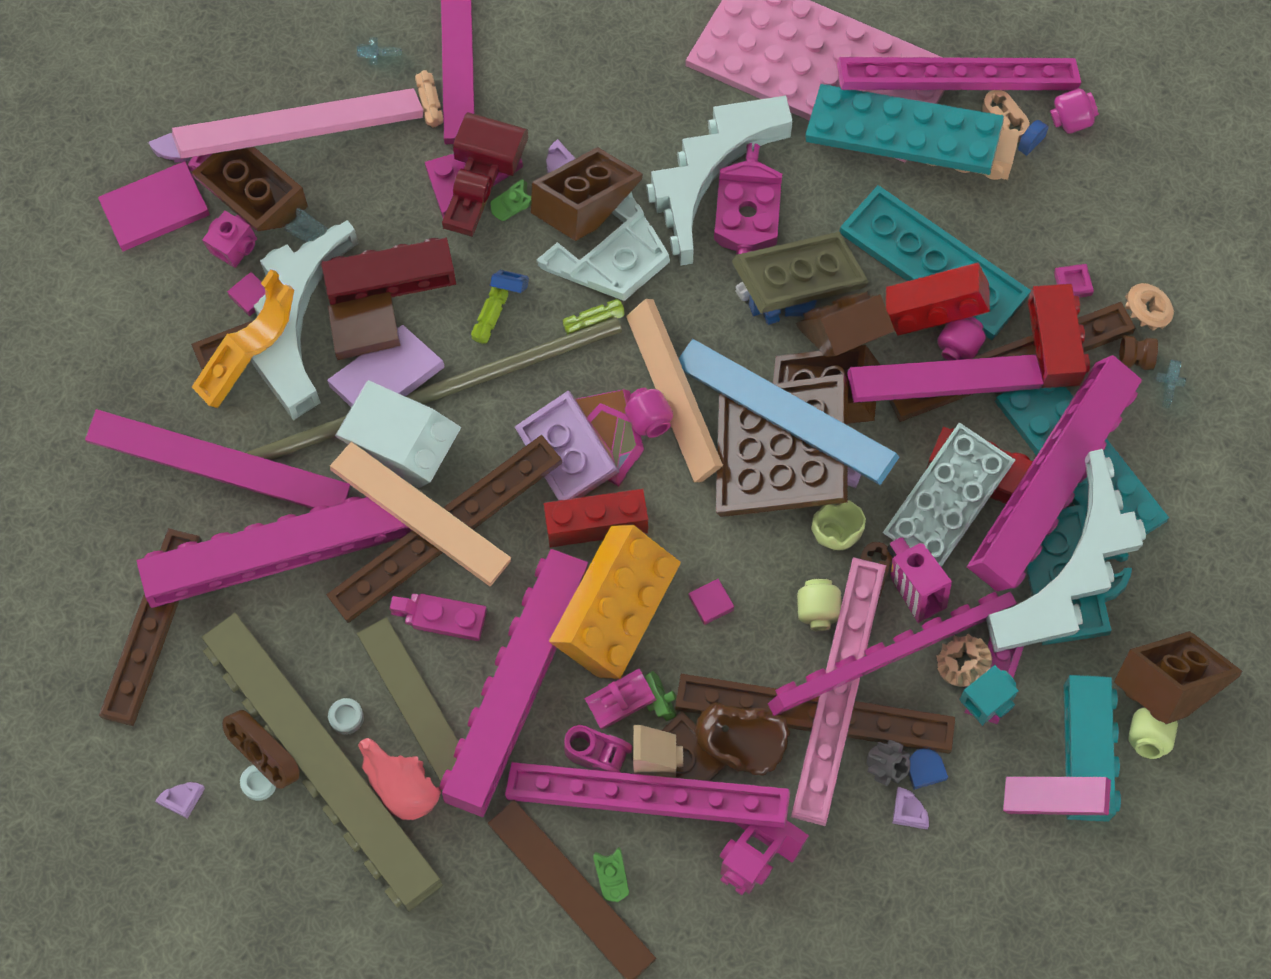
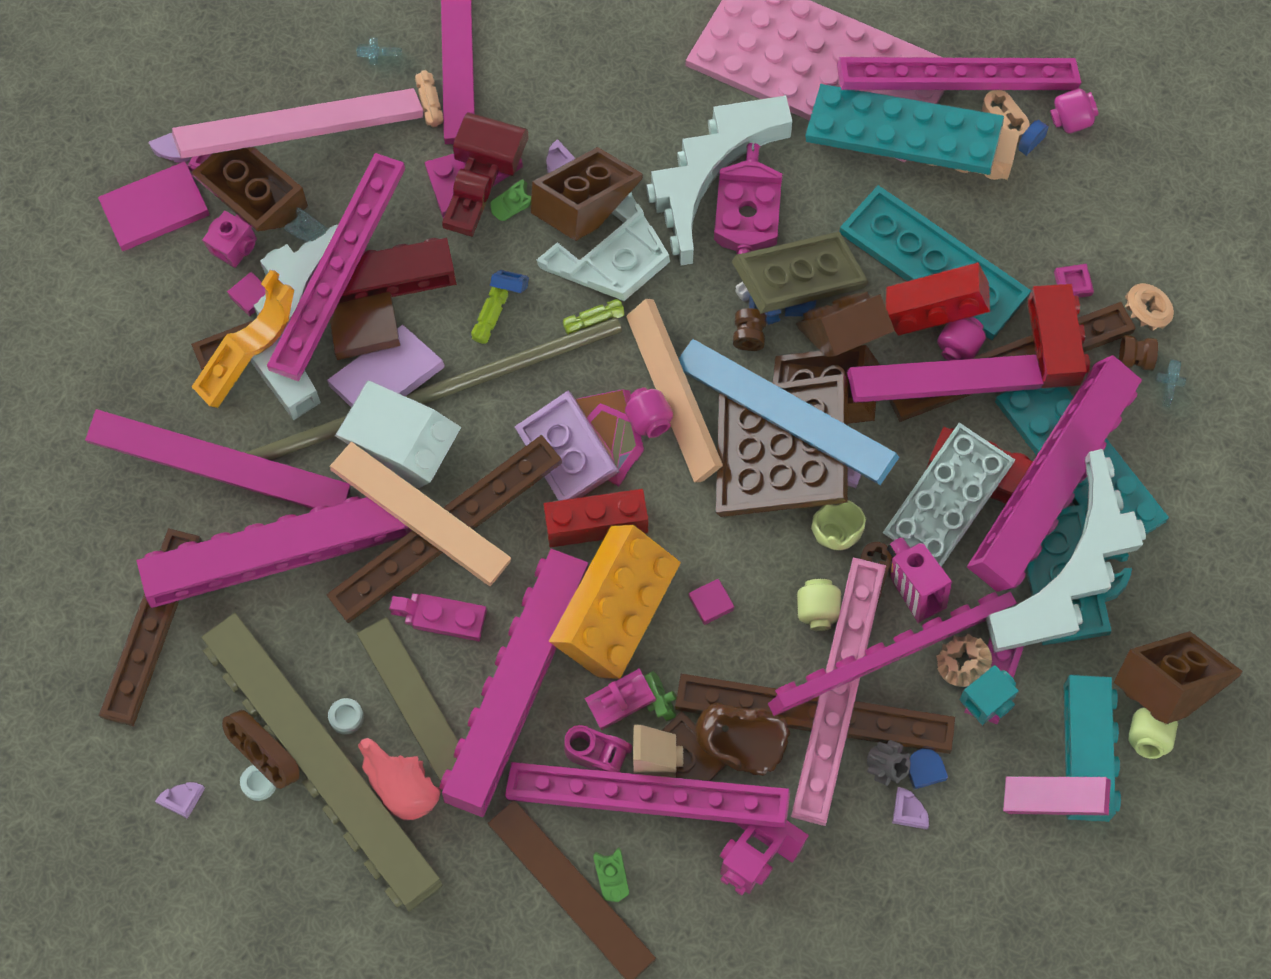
none -> dark pink plate [267,153,405,382]
none -> reddish brown wheel [733,308,767,351]

